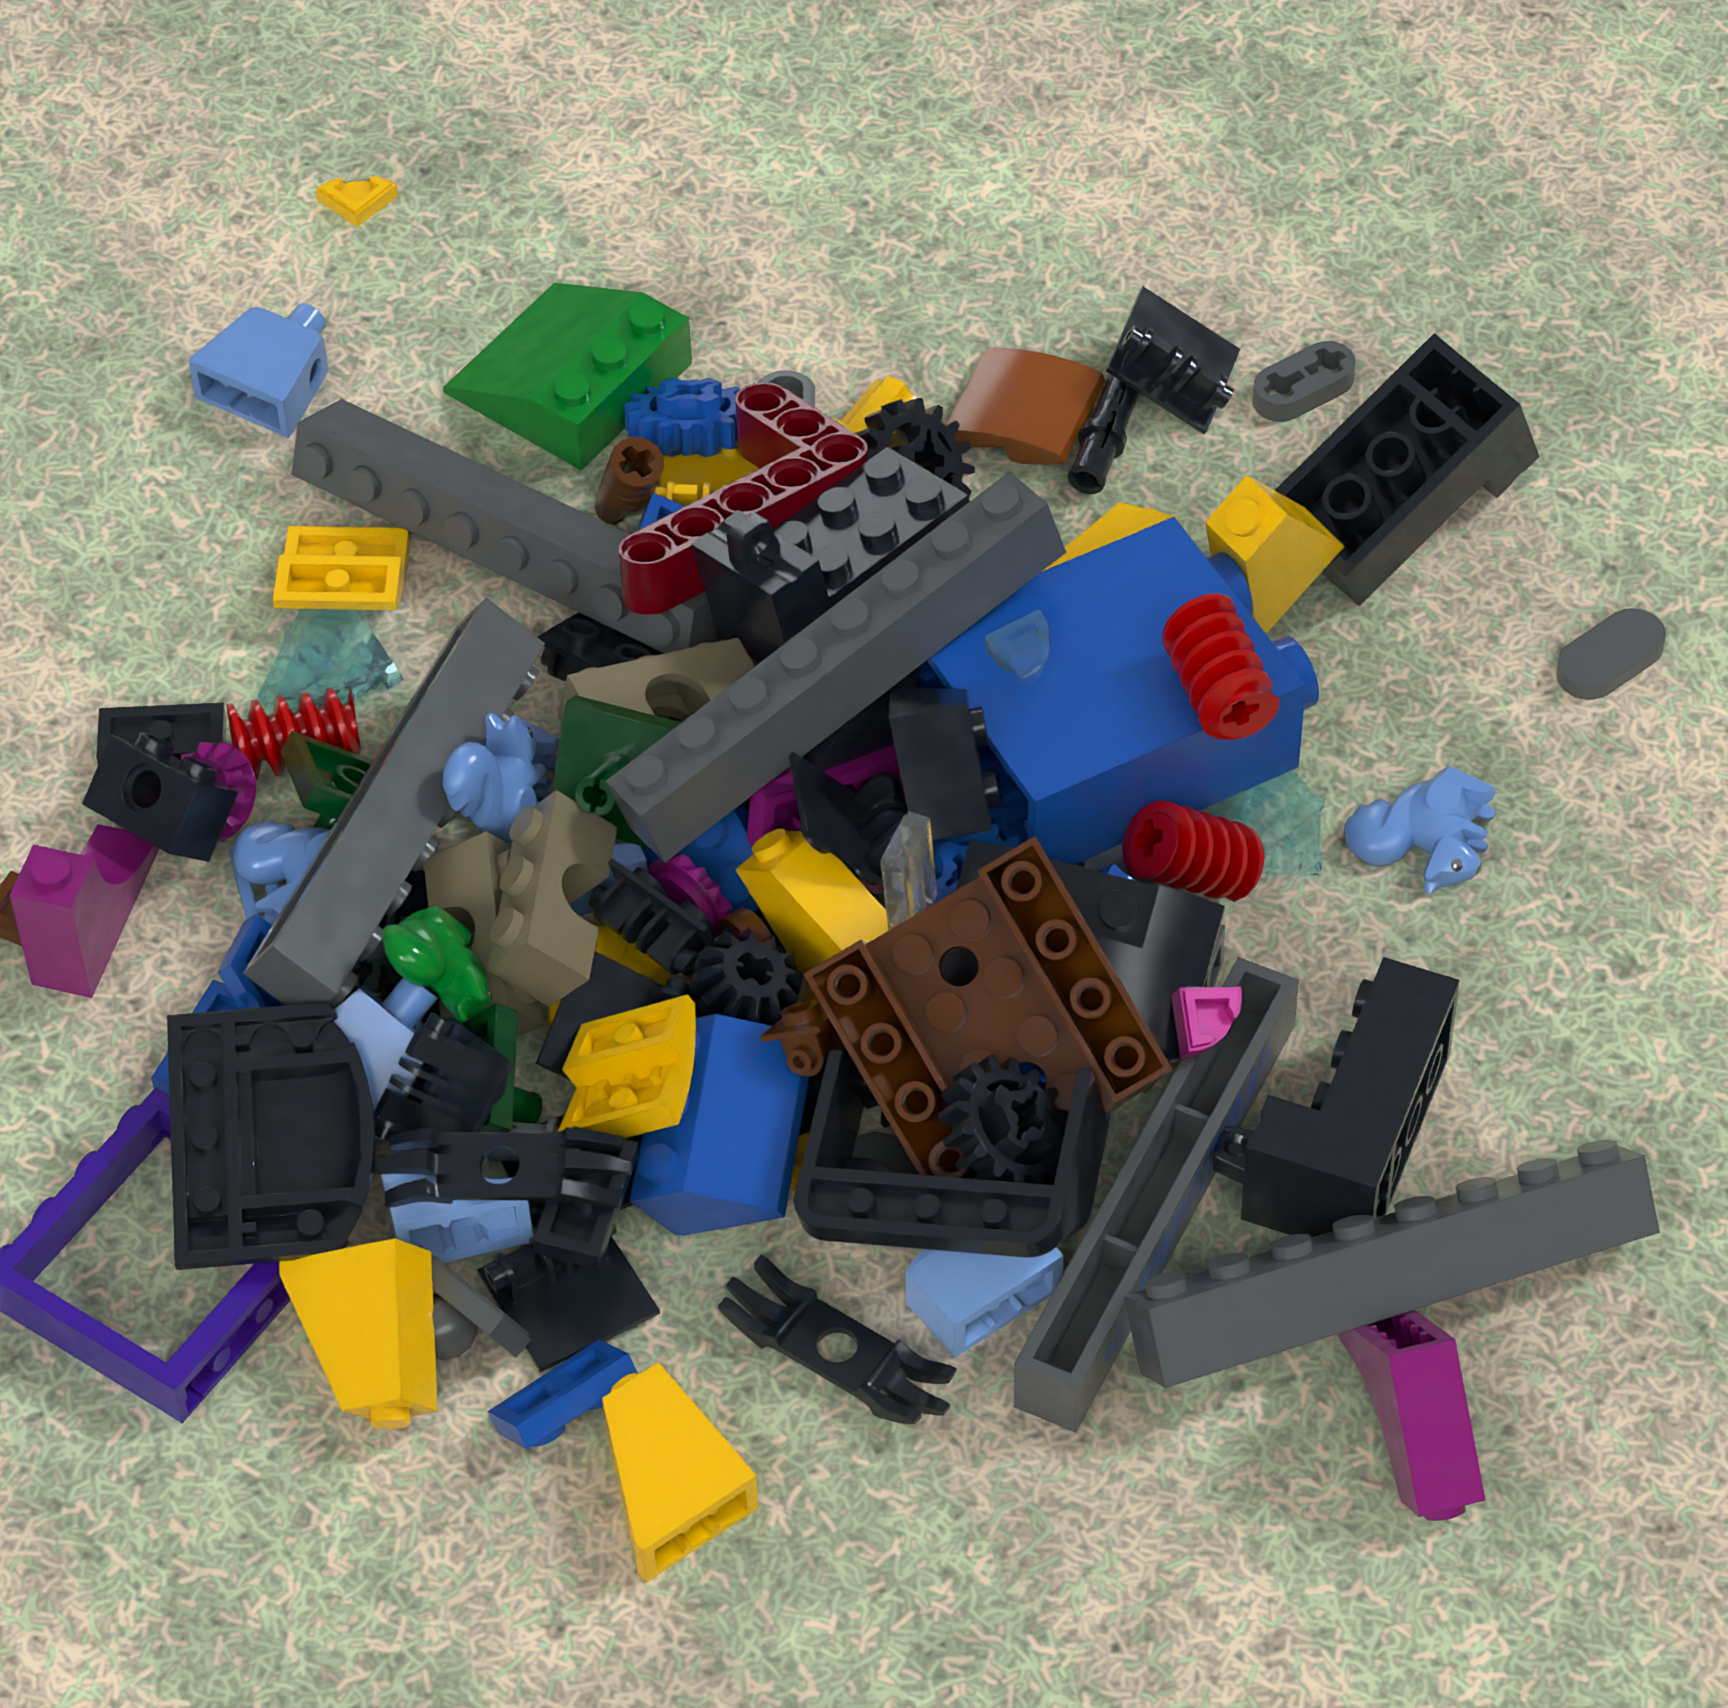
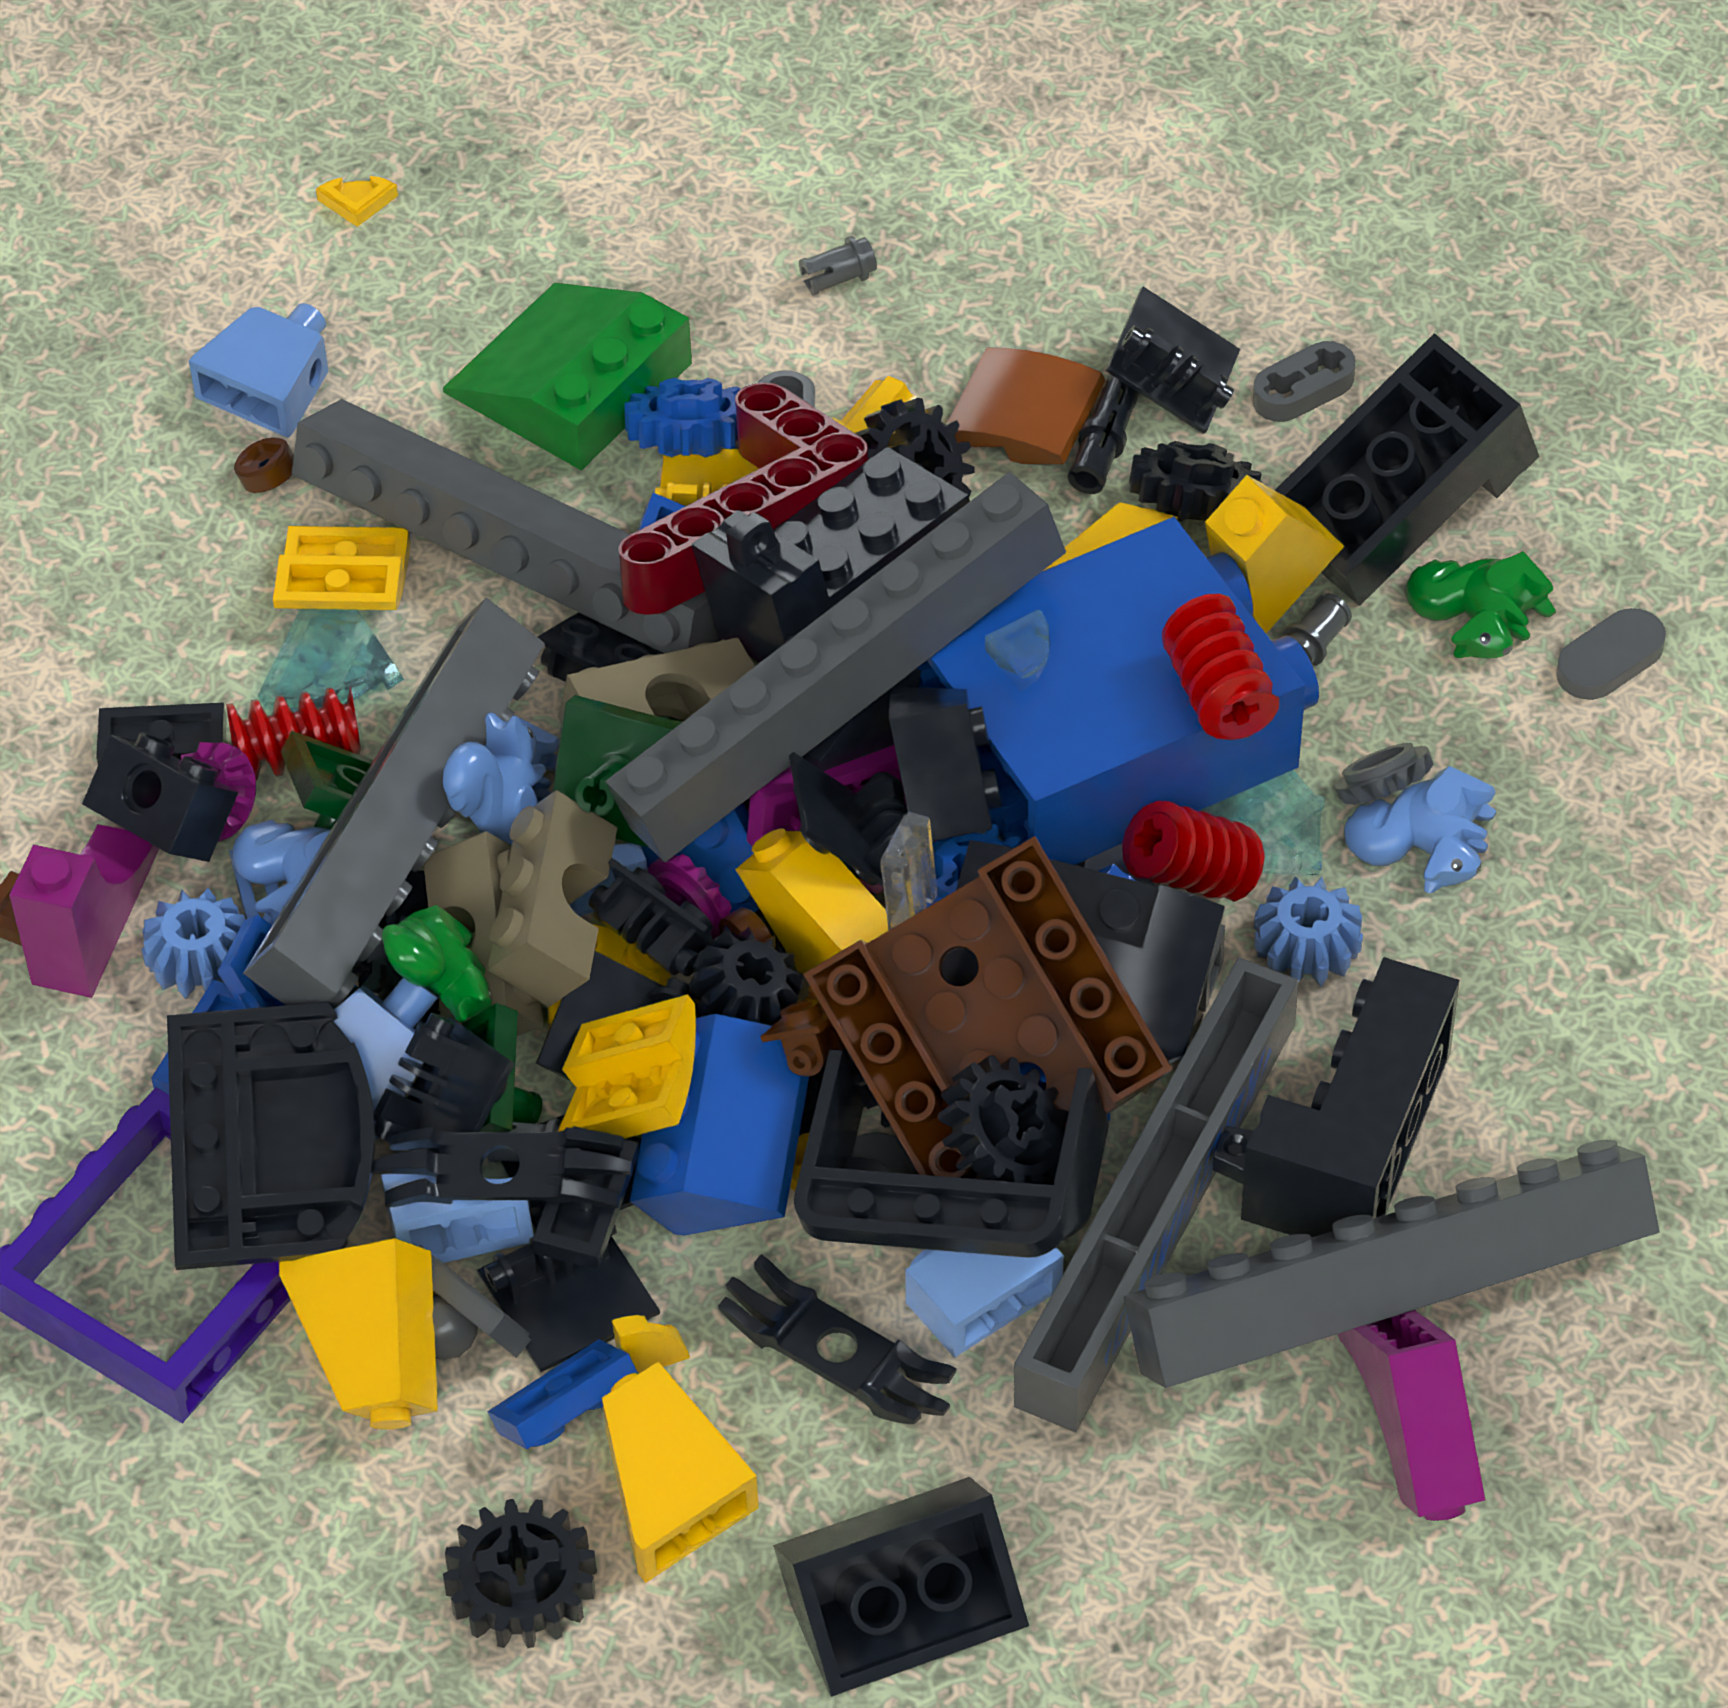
reddish brown hinge [595,437,664,525] -> none
dark pink tile [1171,987,1242,1059] -> none
none -> medium blue gear [142,888,245,999]
none -> reddish brown tile [234,437,294,493]
none -> black gear [443,1499,597,1649]
none -> yellow tile [612,1315,690,1374]
none -> black slope [773,1477,1029,1697]
none -> dark grey pin [799,236,877,295]
none -> black gear [1129,441,1262,522]
none -> medium blue gear [1254,876,1363,987]
none -> dark grey pin [1282,593,1352,666]
none -> dark grey gear [1334,743,1434,805]
none -> green animal [1405,551,1556,659]

